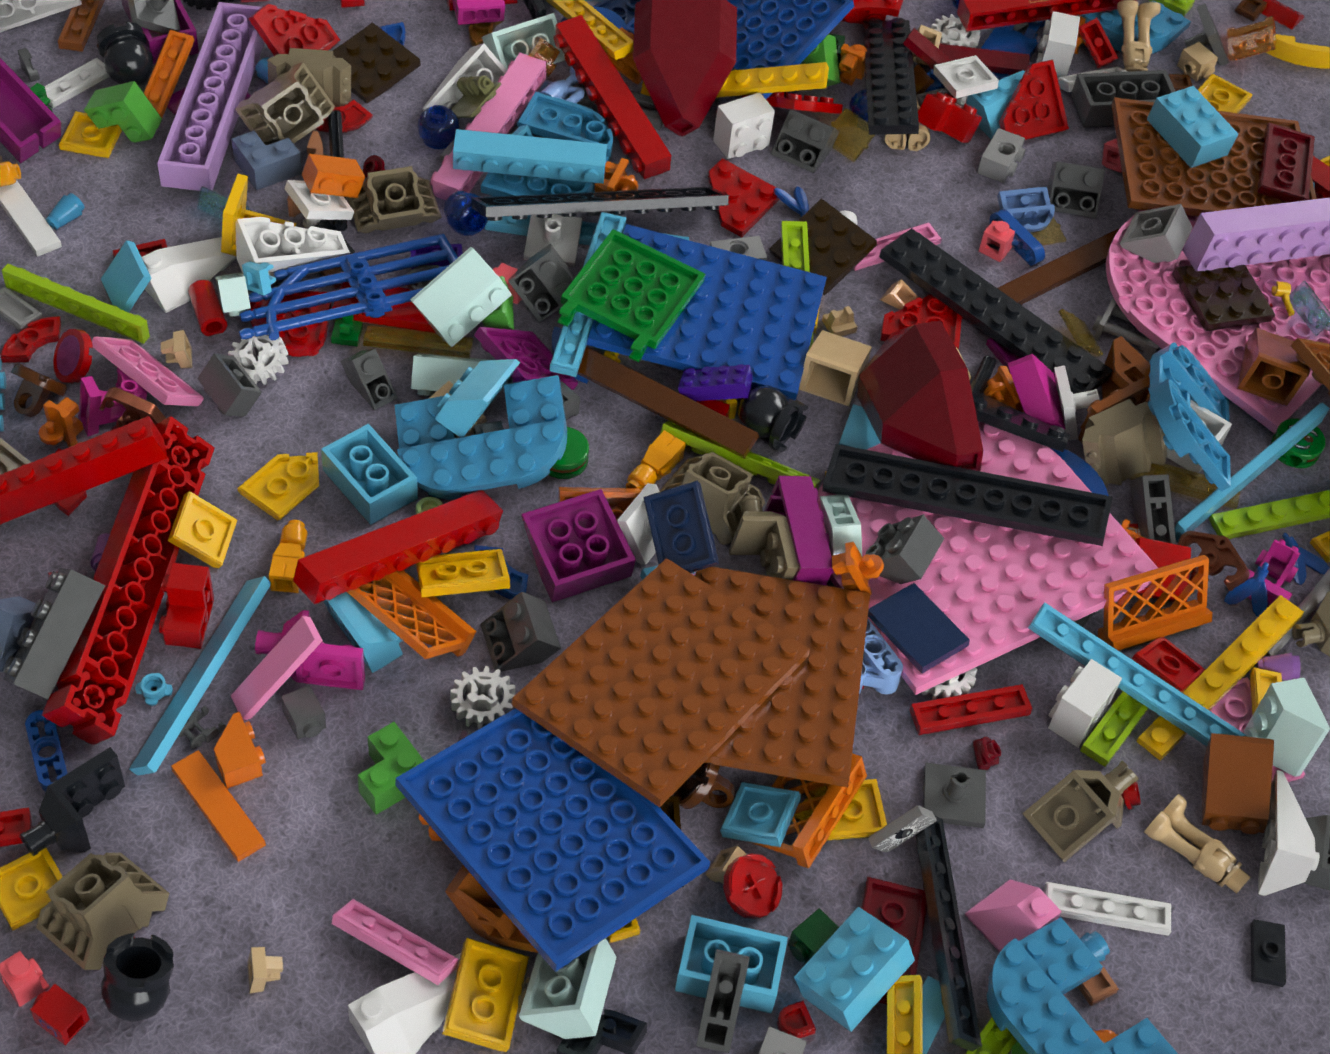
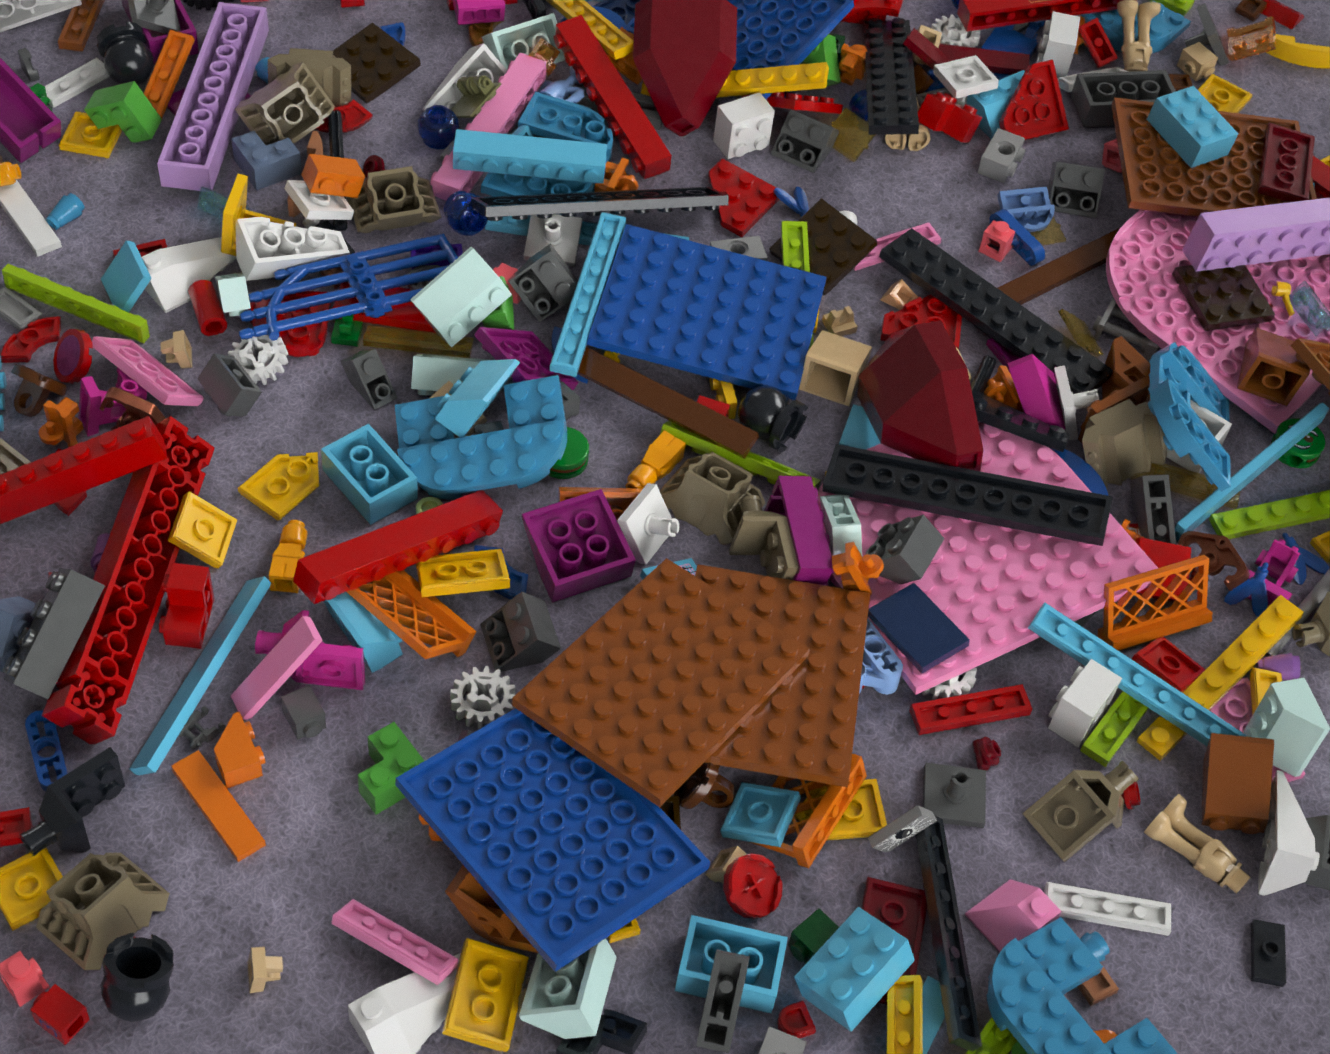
medium azure plate [135,673,173,706] -> none
medium azure tile [242,261,276,296] -> none
red plate [248,4,340,56] -> none
green plate [558,229,706,362] -> none
dark blue tile [643,480,719,573] -> none
dark purple piece [678,364,753,401] -> none
light grey slope [1120,204,1193,263] -> none

